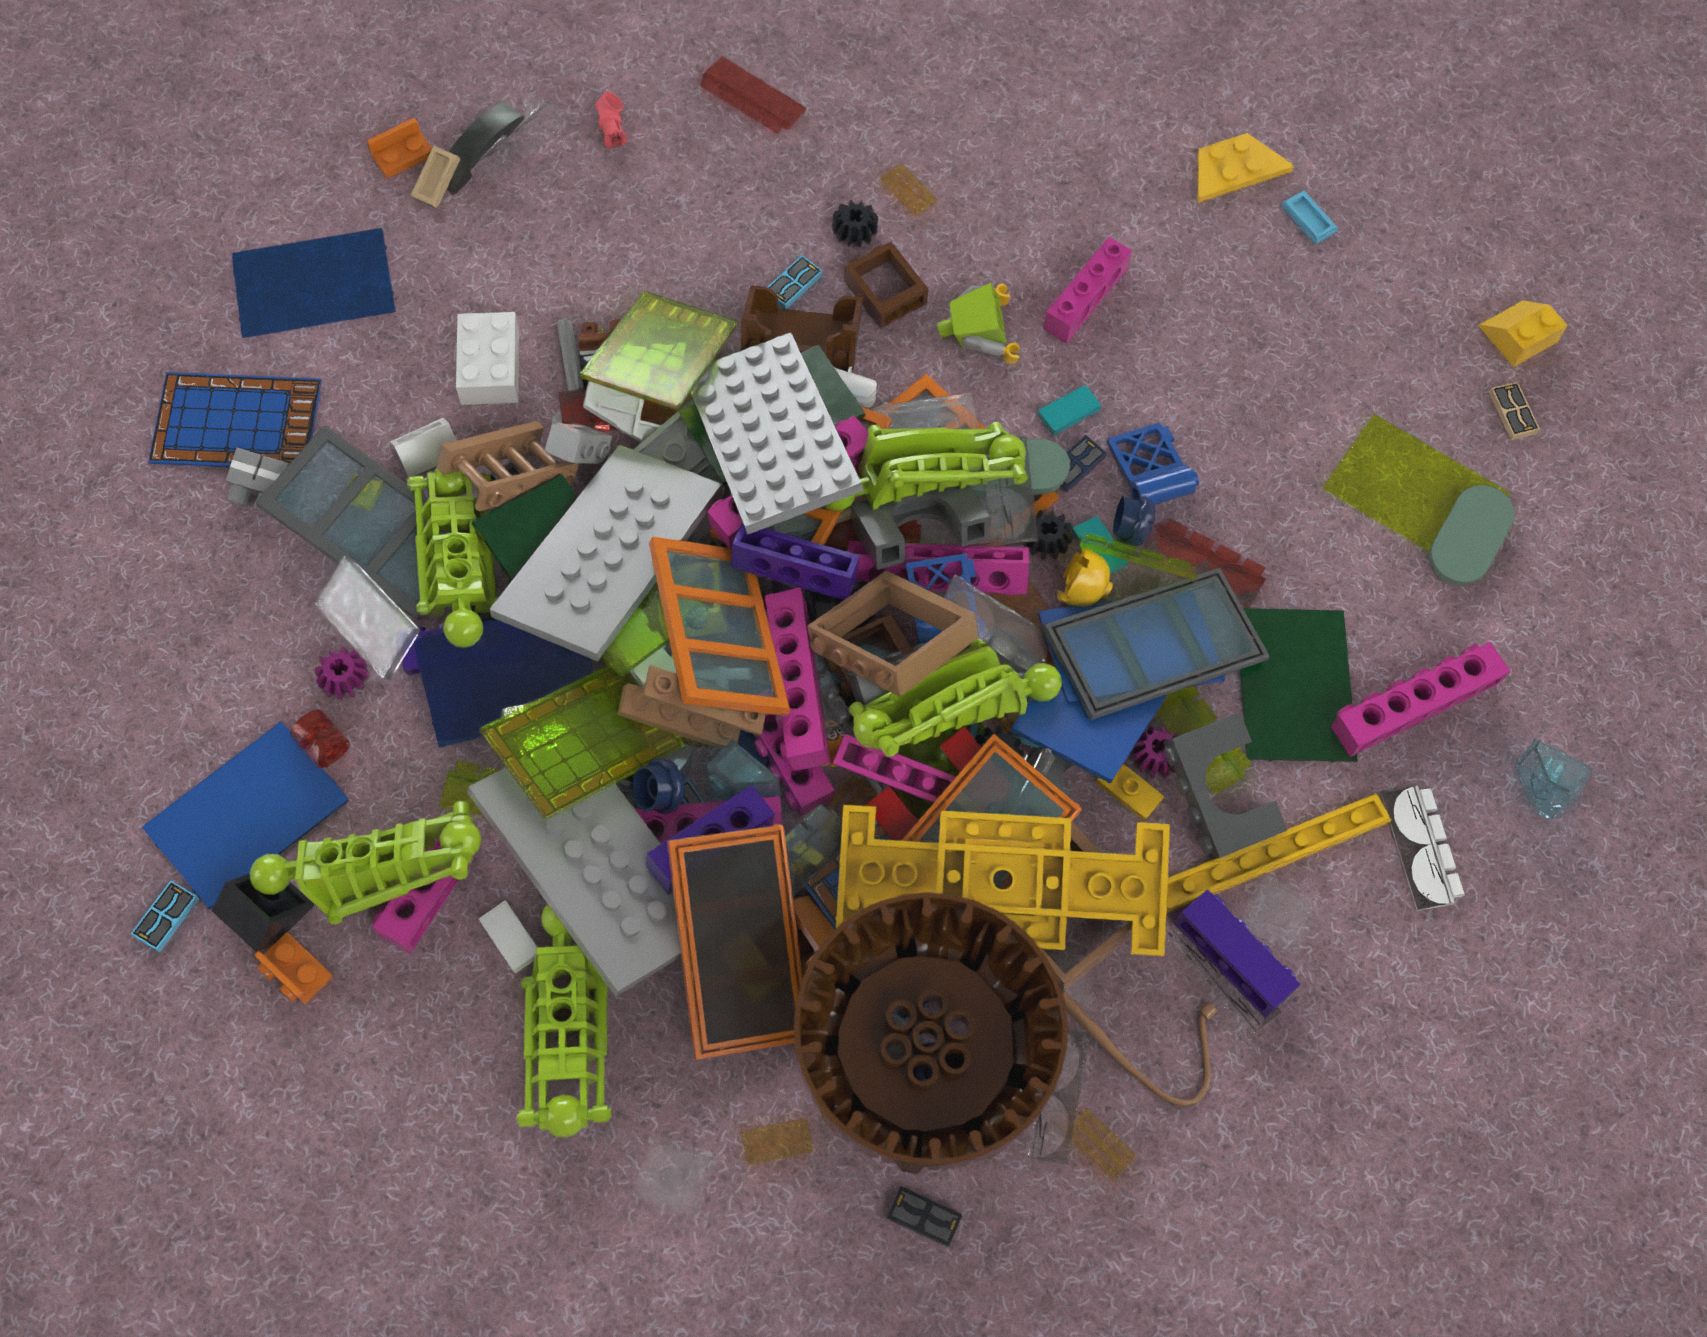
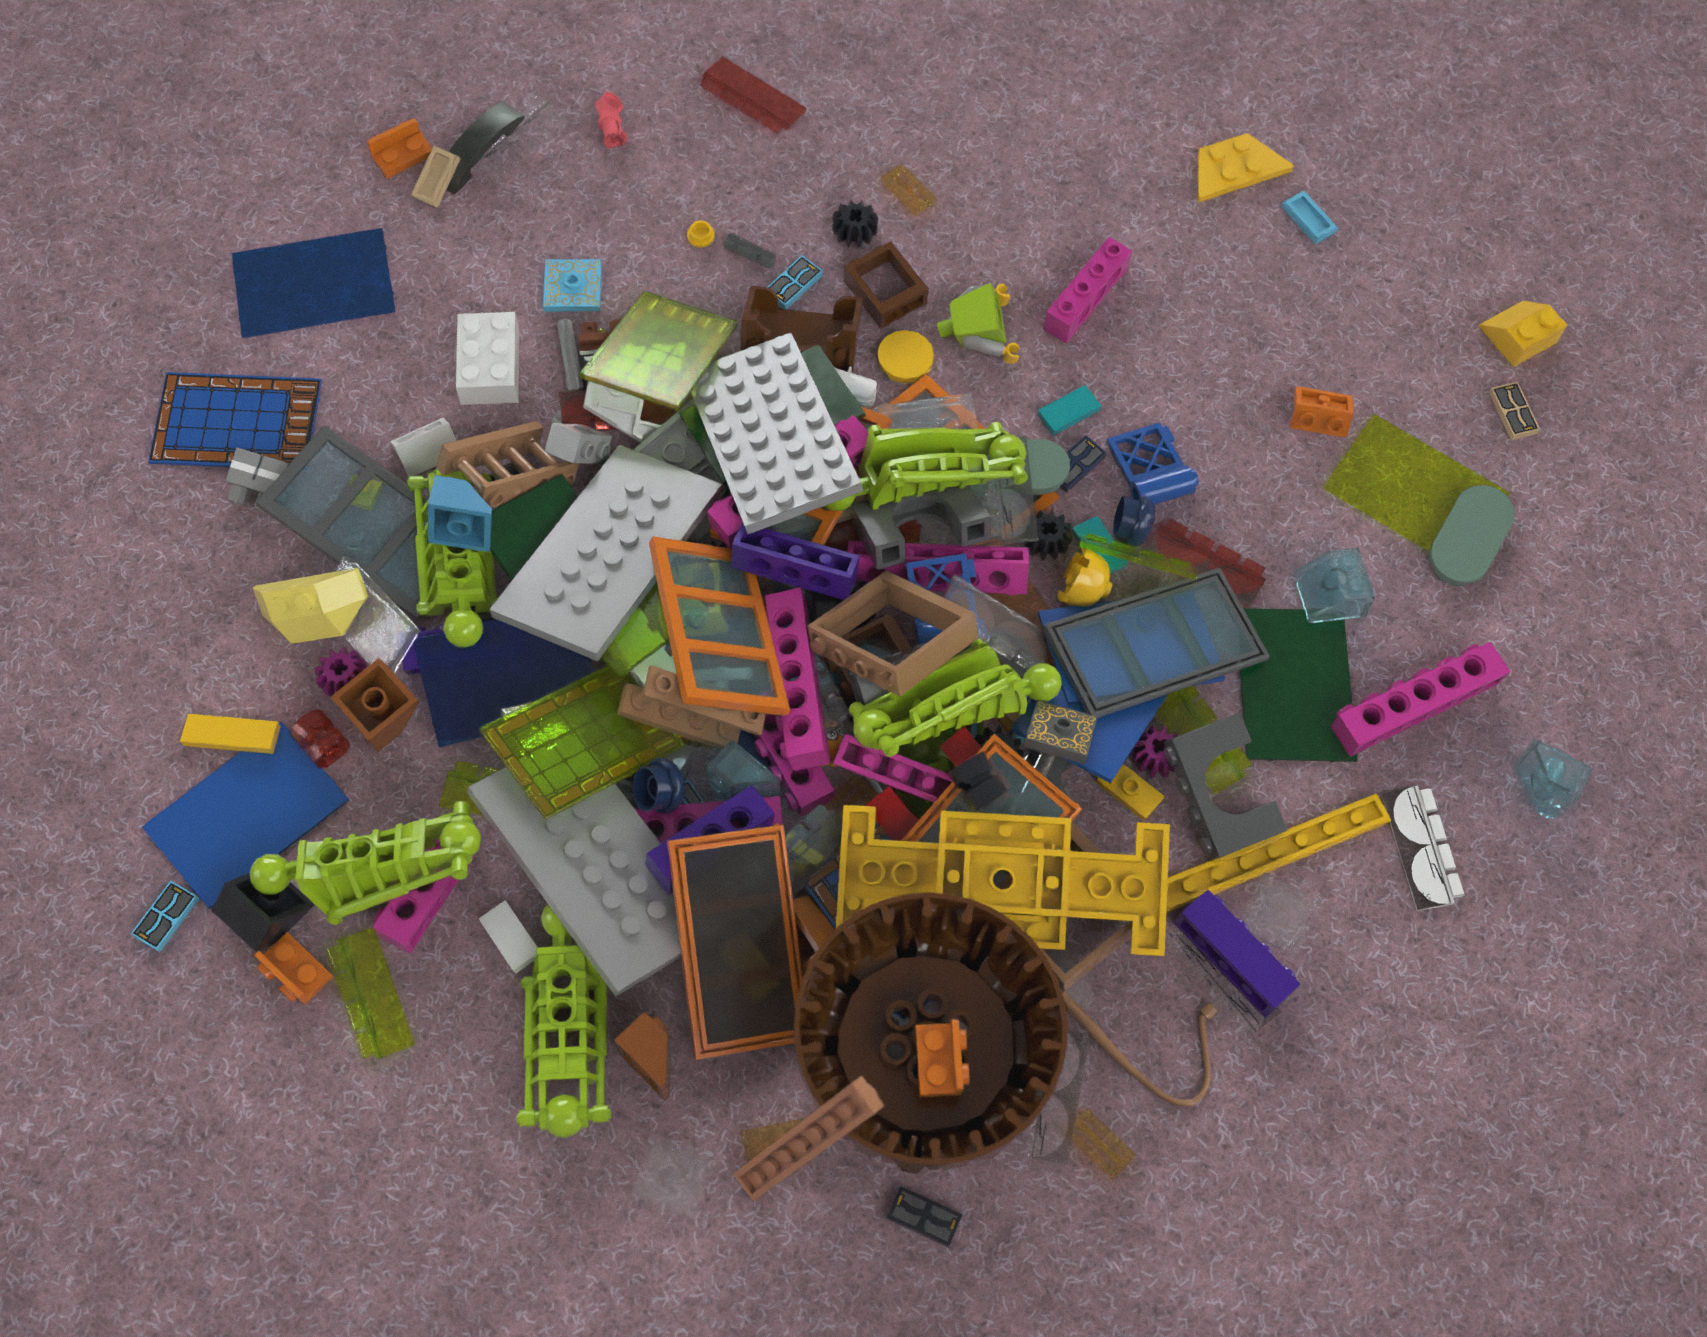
none -> yellow tile [180,714,281,754]
none -> light yellow wedge [253,568,368,644]
none -> clear neon green windscreen [326,928,415,1060]
none -> dark orange slope [330,657,419,752]
none -> dark azure slope [428,475,492,552]
none -> medium azure plate [543,259,602,312]
none -> dark orange slope [615,1012,671,1101]
none -> yellow plate [687,220,715,248]
none -> dark grey axle [724,233,776,268]
none -> nougat plate [733,1076,884,1201]
none -> yellow tile [877,330,934,383]
none -> orange bracket [915,1019,969,1097]
none -> black wheel [948,751,1008,812]
none -> dark grey plate [1023,700,1098,764]
none -> orange bracket [1290,386,1354,437]
none -> clear light blue slope [1293,547,1375,624]

